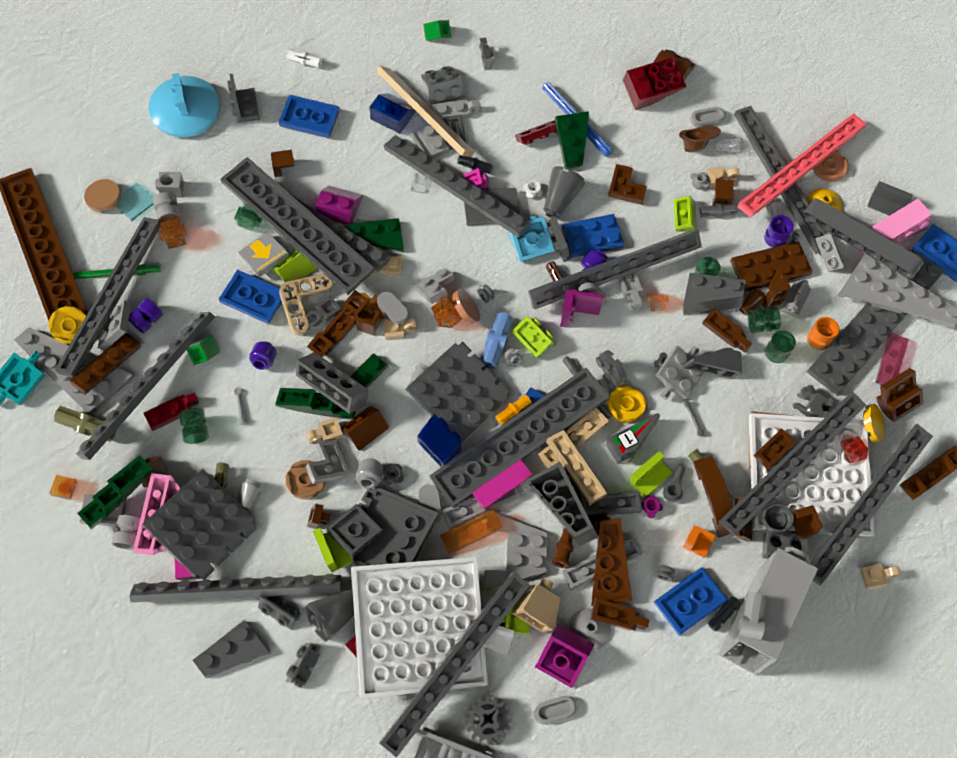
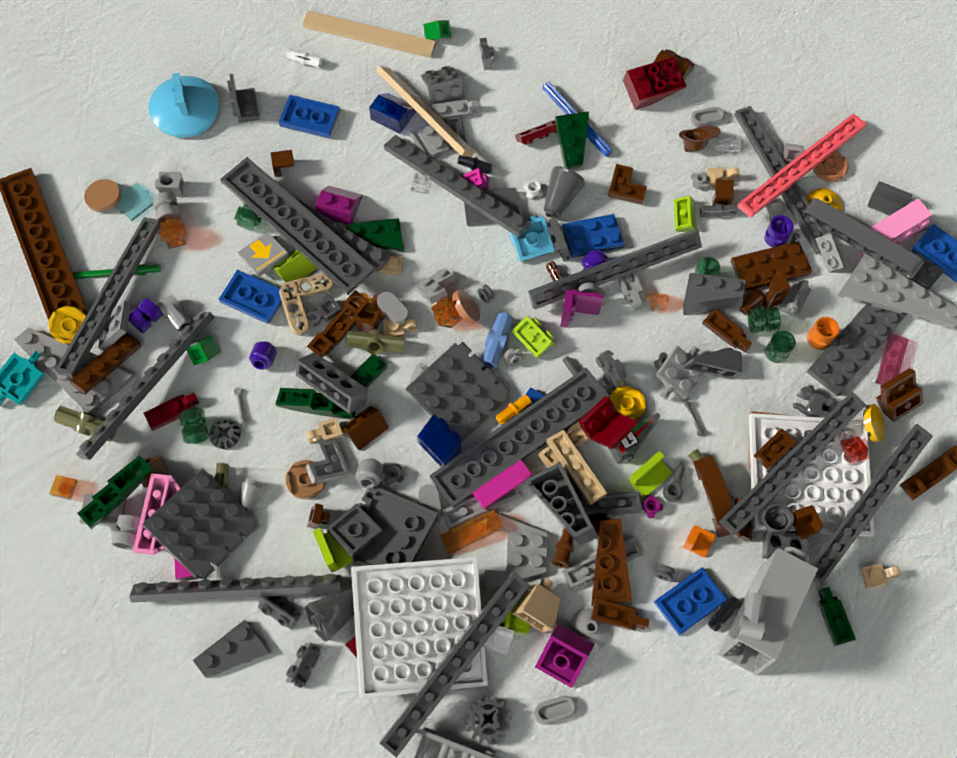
none -> light grey piece [156,295,192,332]
none -> dark grey gear [209,419,241,449]
none -> tan tile [302,11,436,58]
none -> olive piece [346,330,405,355]
none -> dark red bracket [578,396,638,449]
none -> light grey tile [782,143,804,163]
none -> dark green hinge [818,587,856,646]

